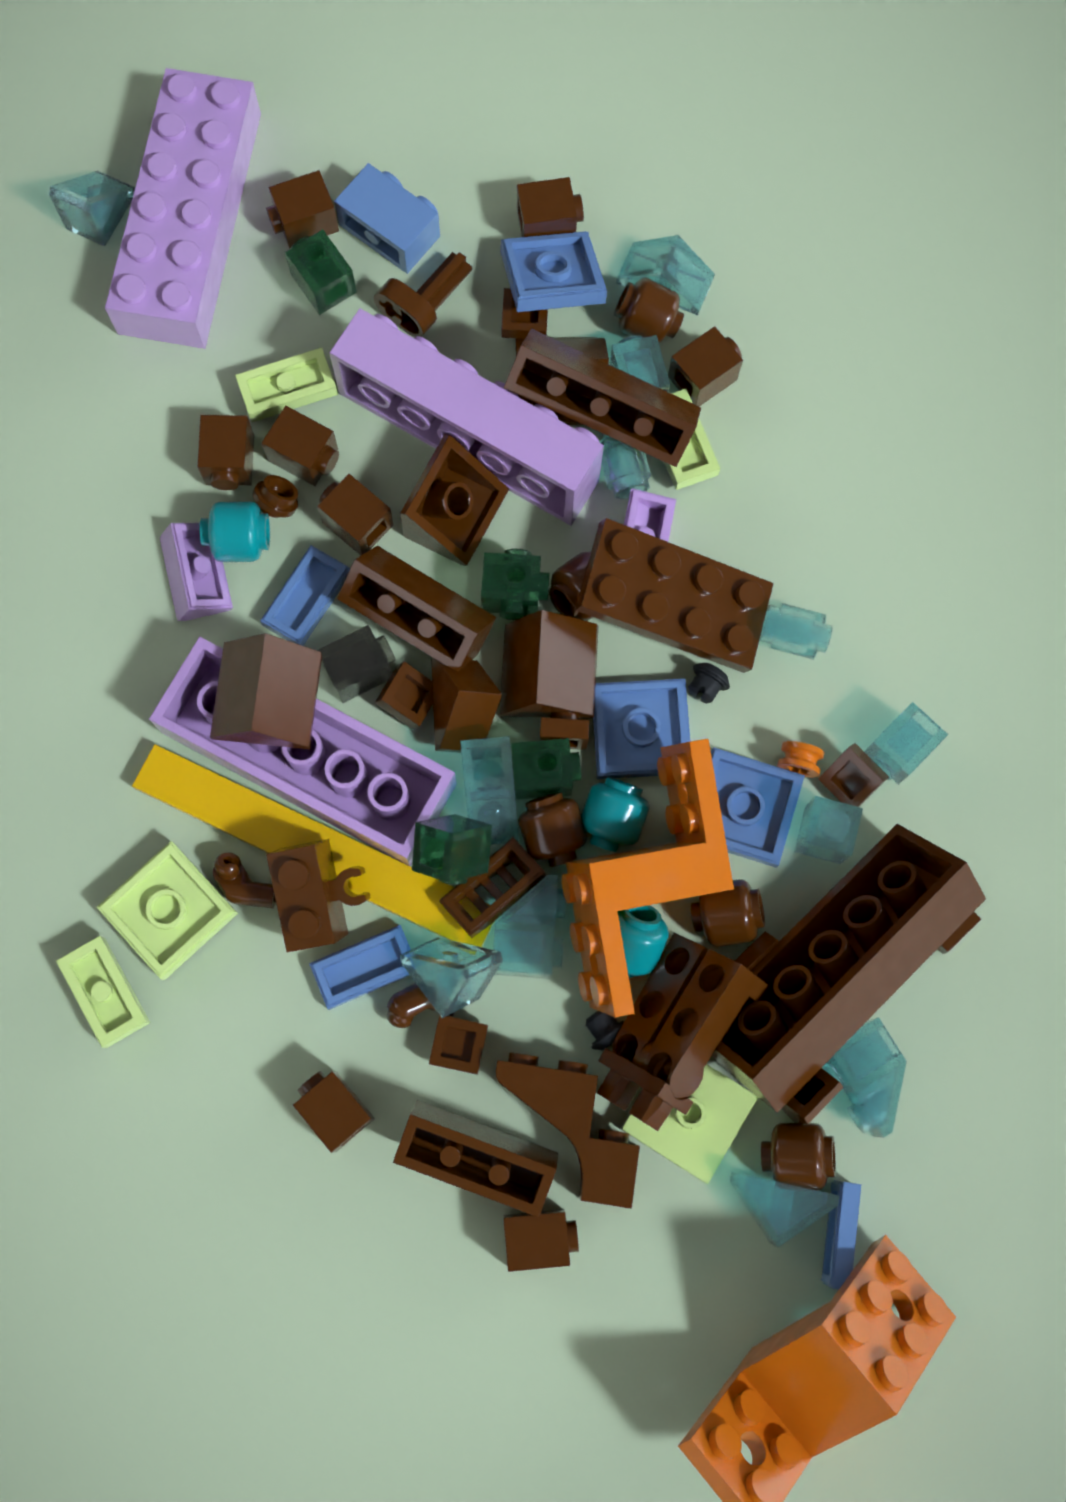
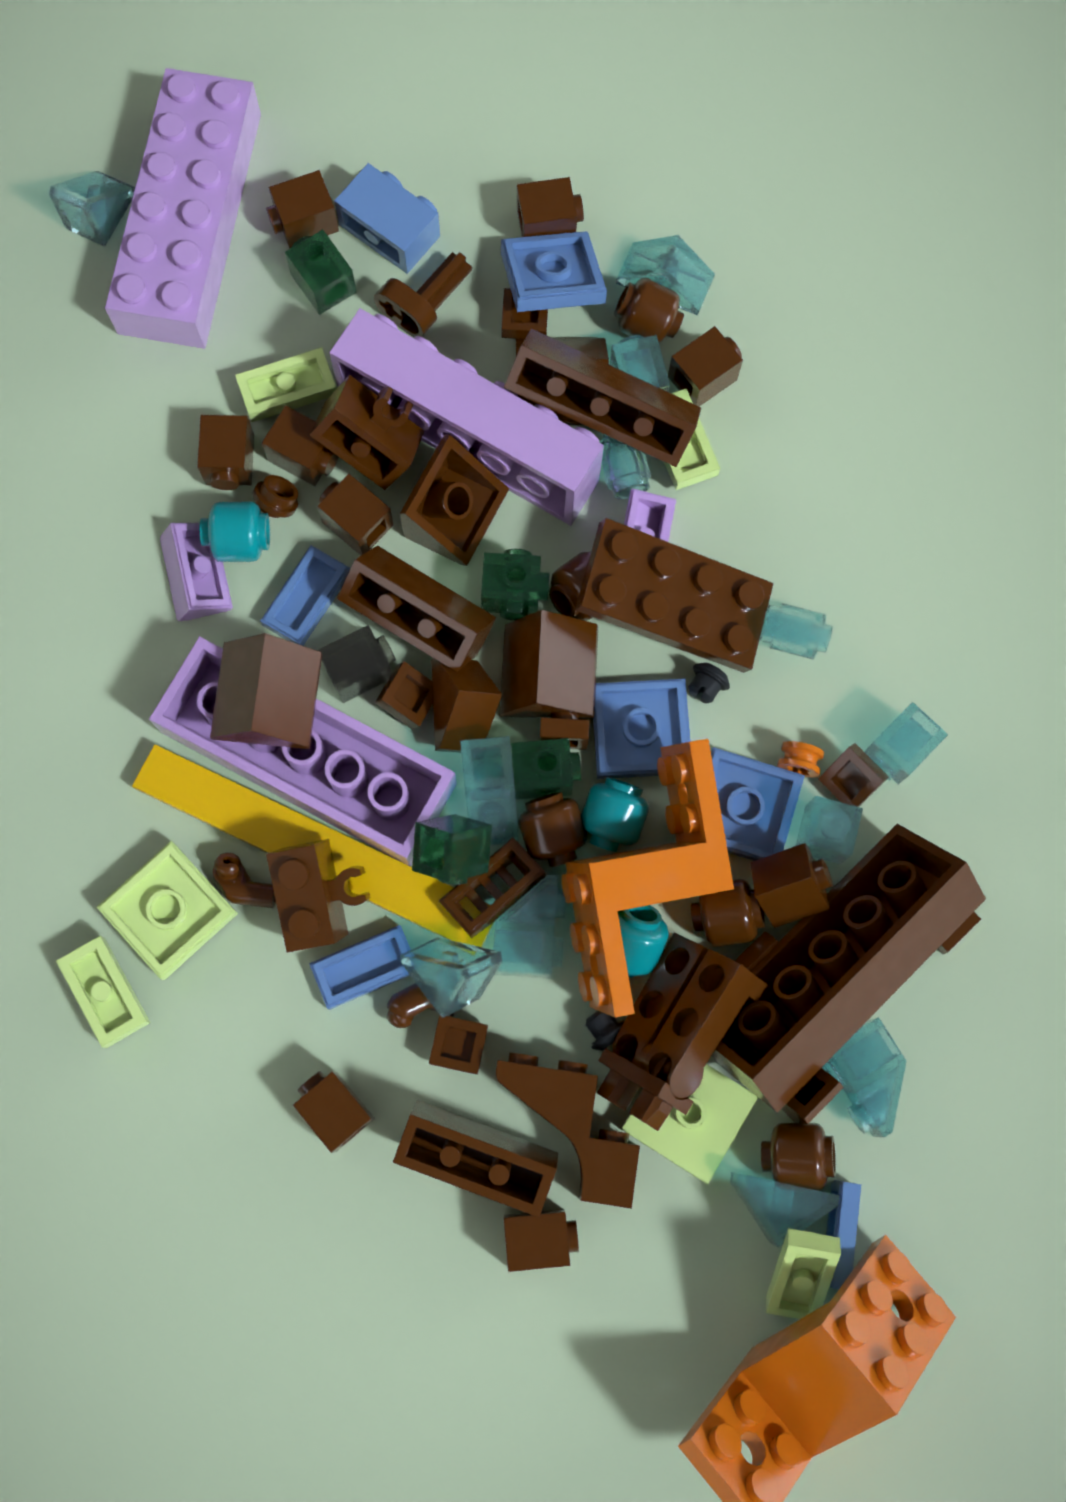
none -> reddish brown brick [309,375,424,490]
none -> reddish brown brick [750,843,833,928]
none -> yellowish green plate [766,1228,841,1319]

